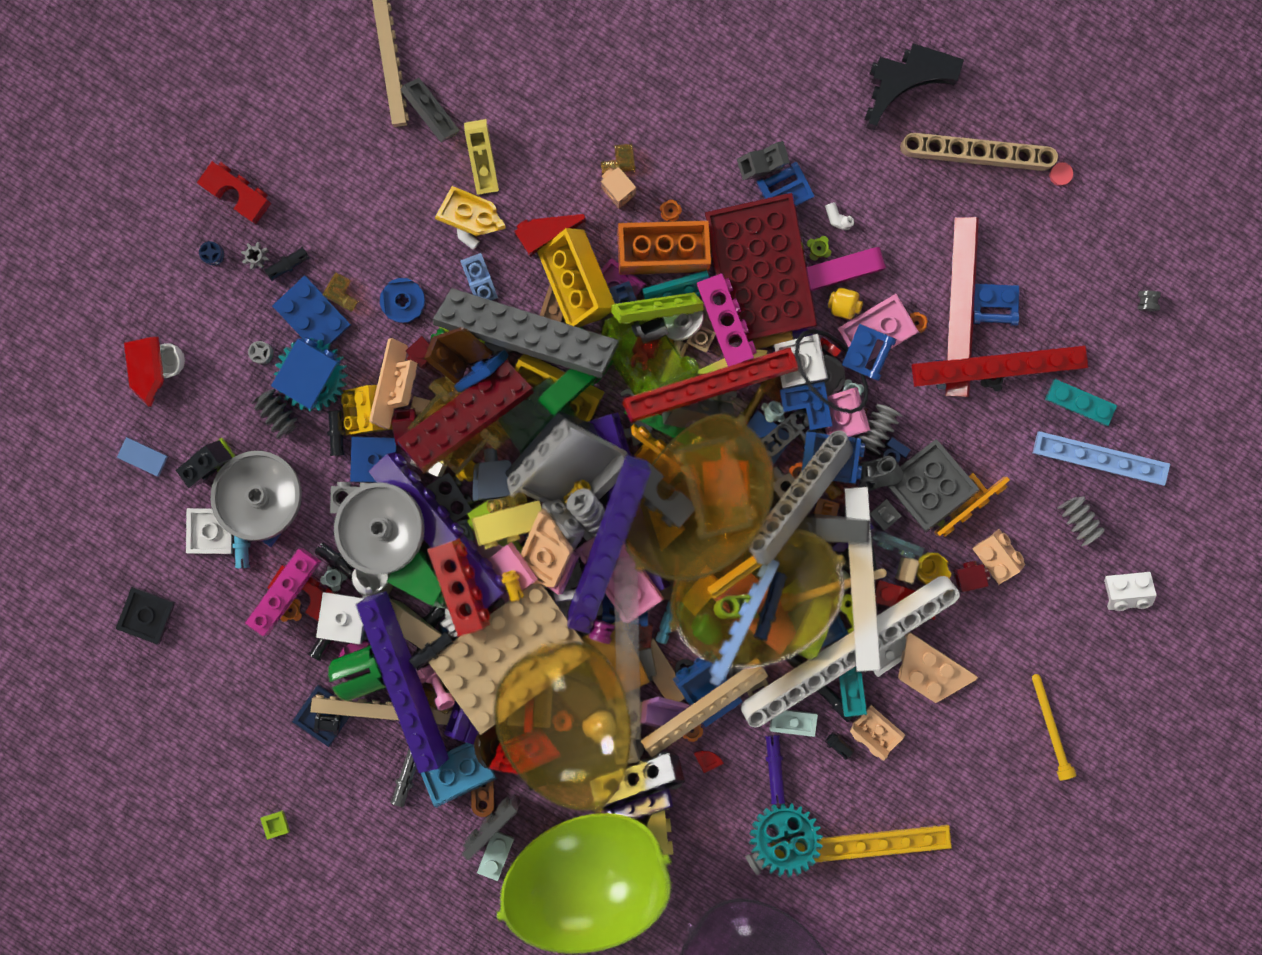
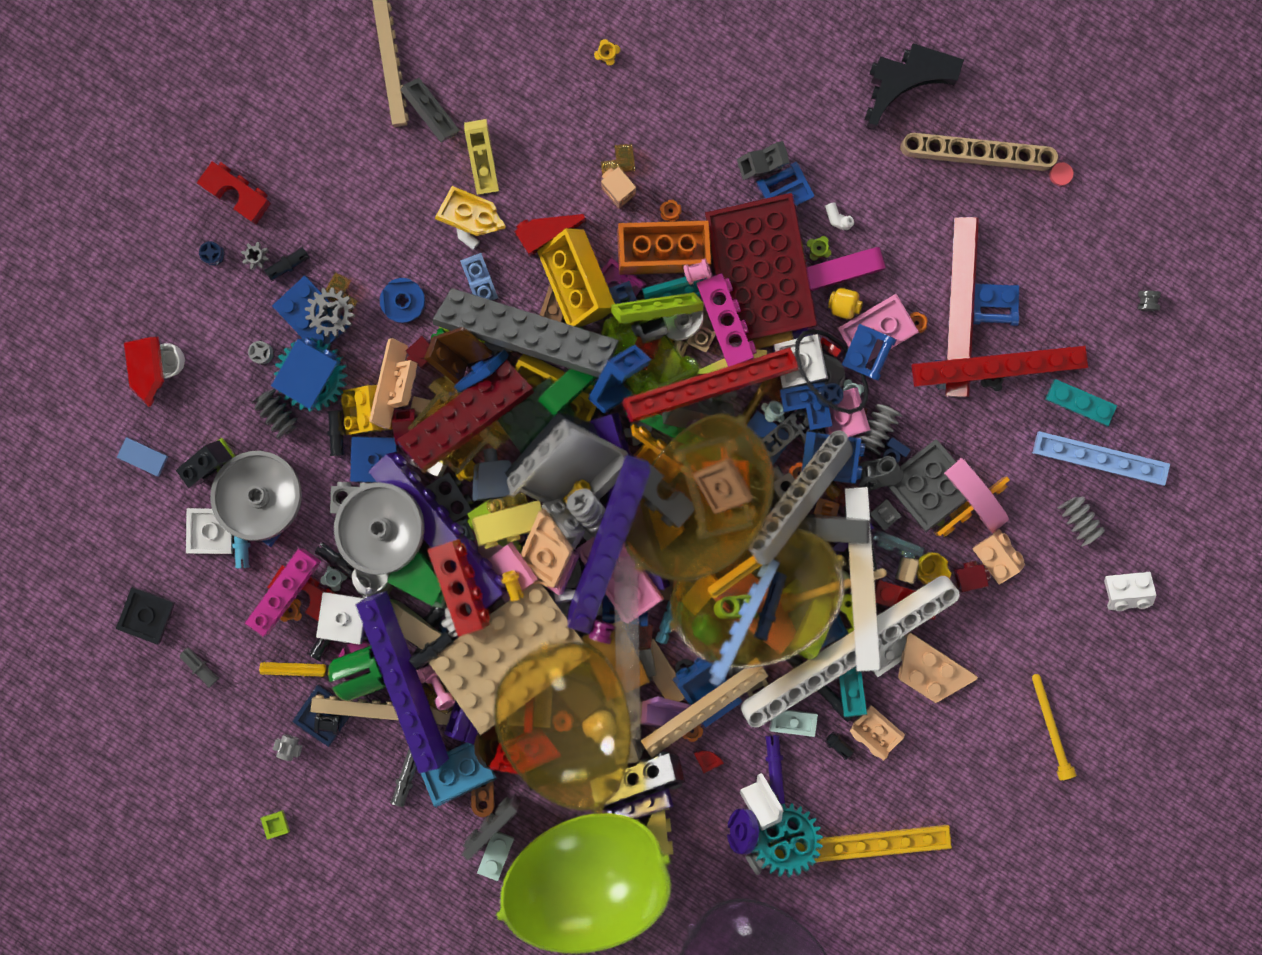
none -> dark grey axle [180,648,219,688]
none -> yellow axle [259,662,327,677]
none -> light grey gear [273,734,302,761]
none -> light grey gear [305,288,355,337]
none -> blue panel [588,345,651,413]
none -> yellow plate [594,39,620,66]
none -> bright pink bush [684,259,712,285]
none -> medium nougat plate [693,458,753,514]
none -> dark purple tile [727,808,759,855]
none -> white panel [740,773,783,831]
none -> dark blue wheel [816,383,844,407]
none -> bright pink slope [944,458,1009,534]

